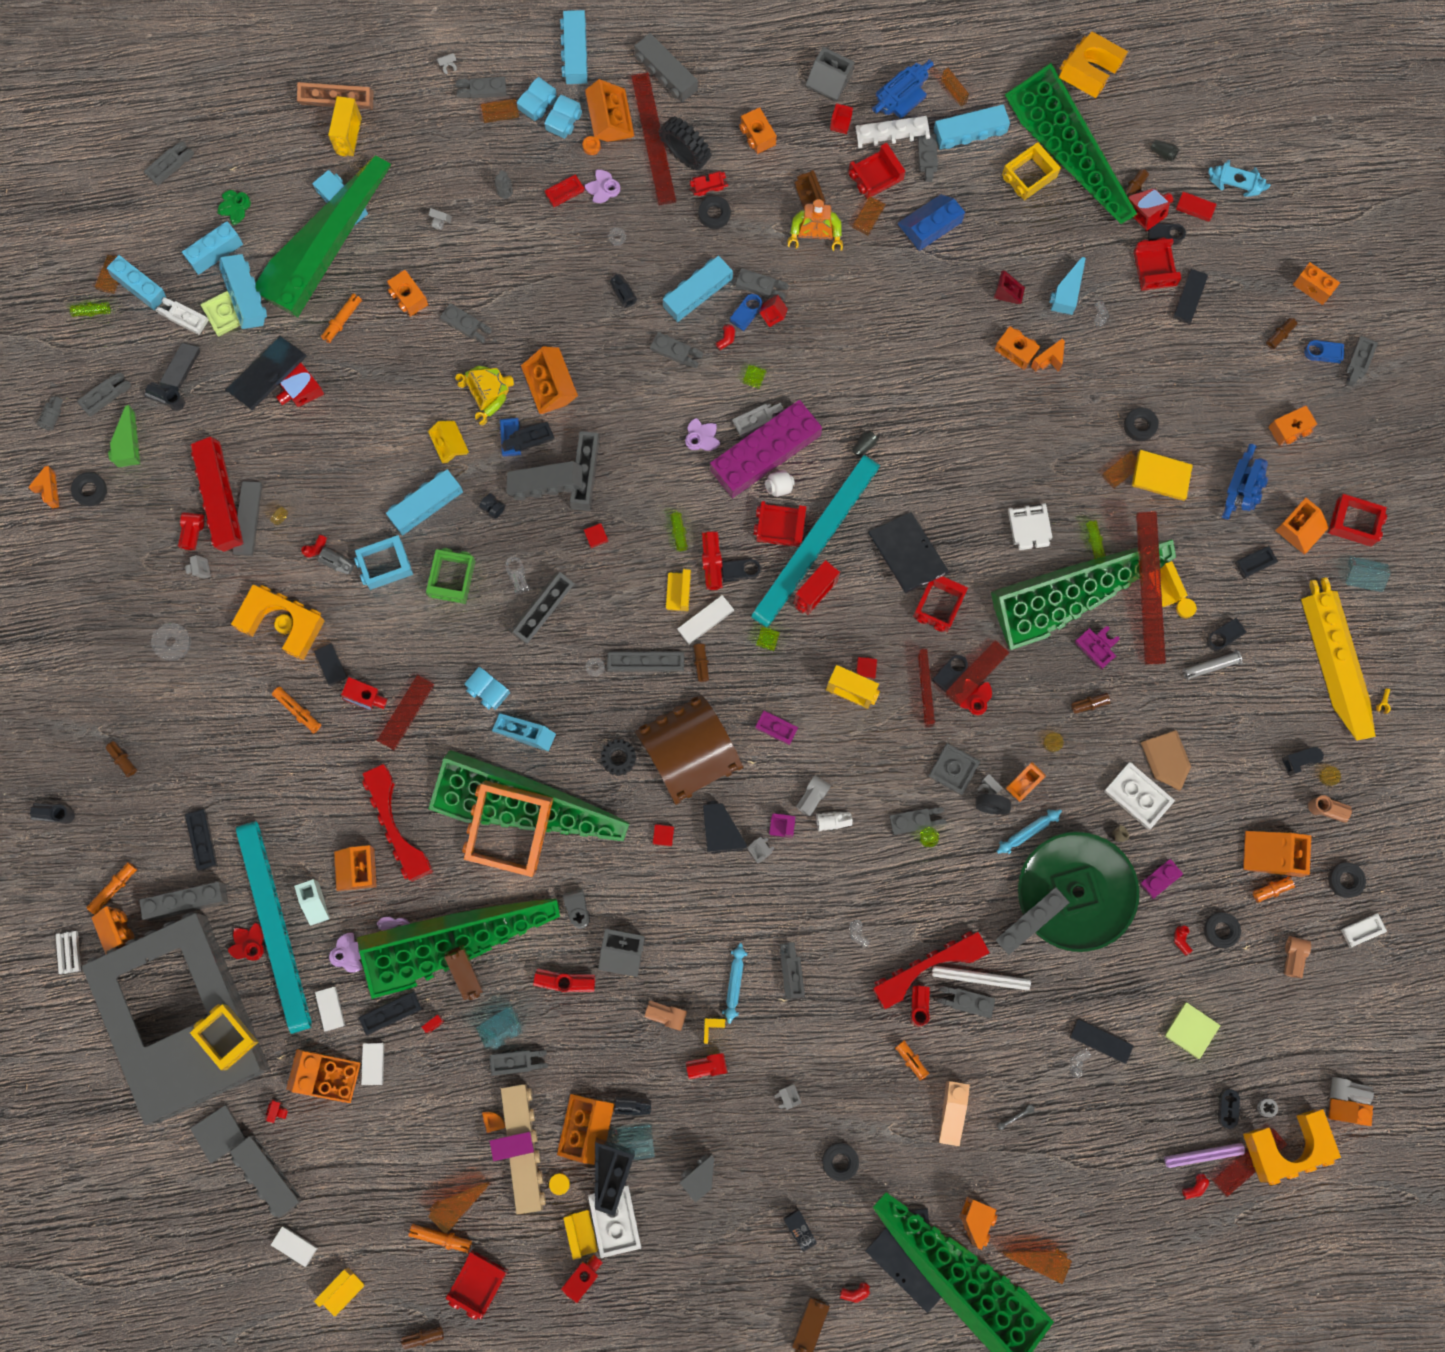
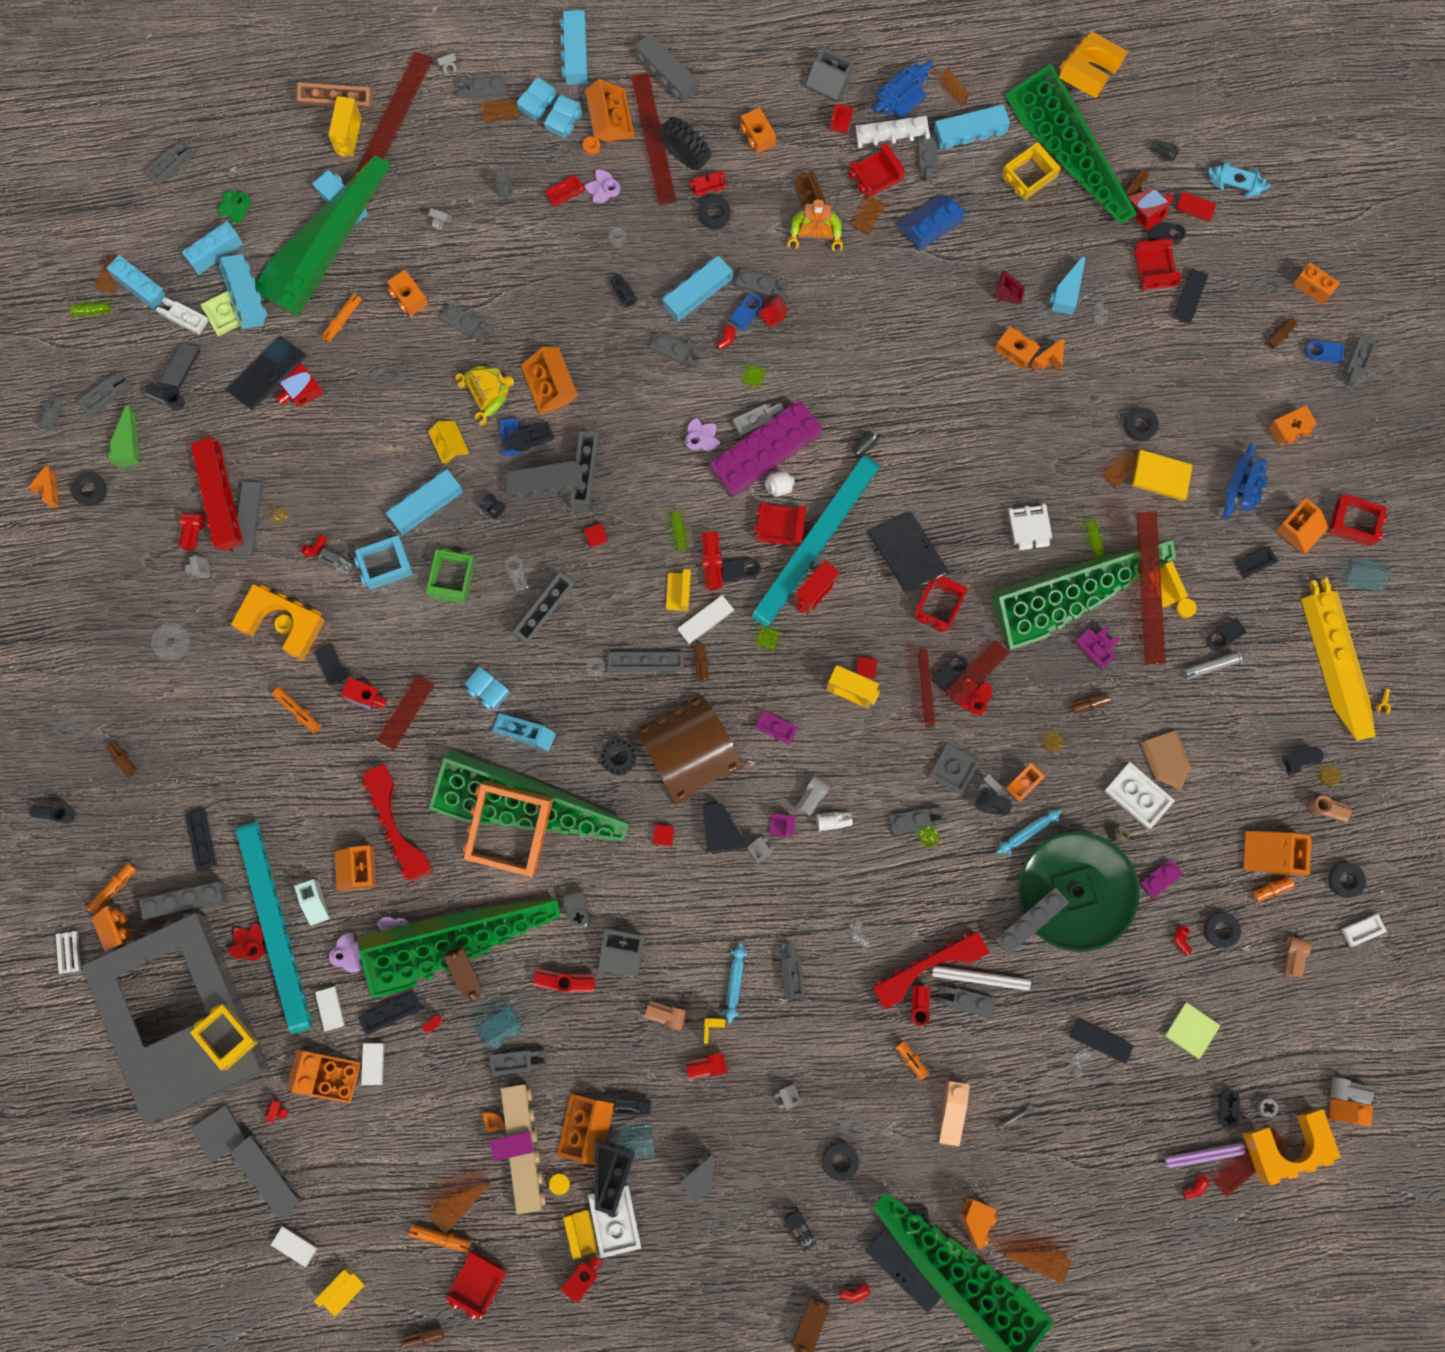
none -> clear red tile [356,51,433,173]

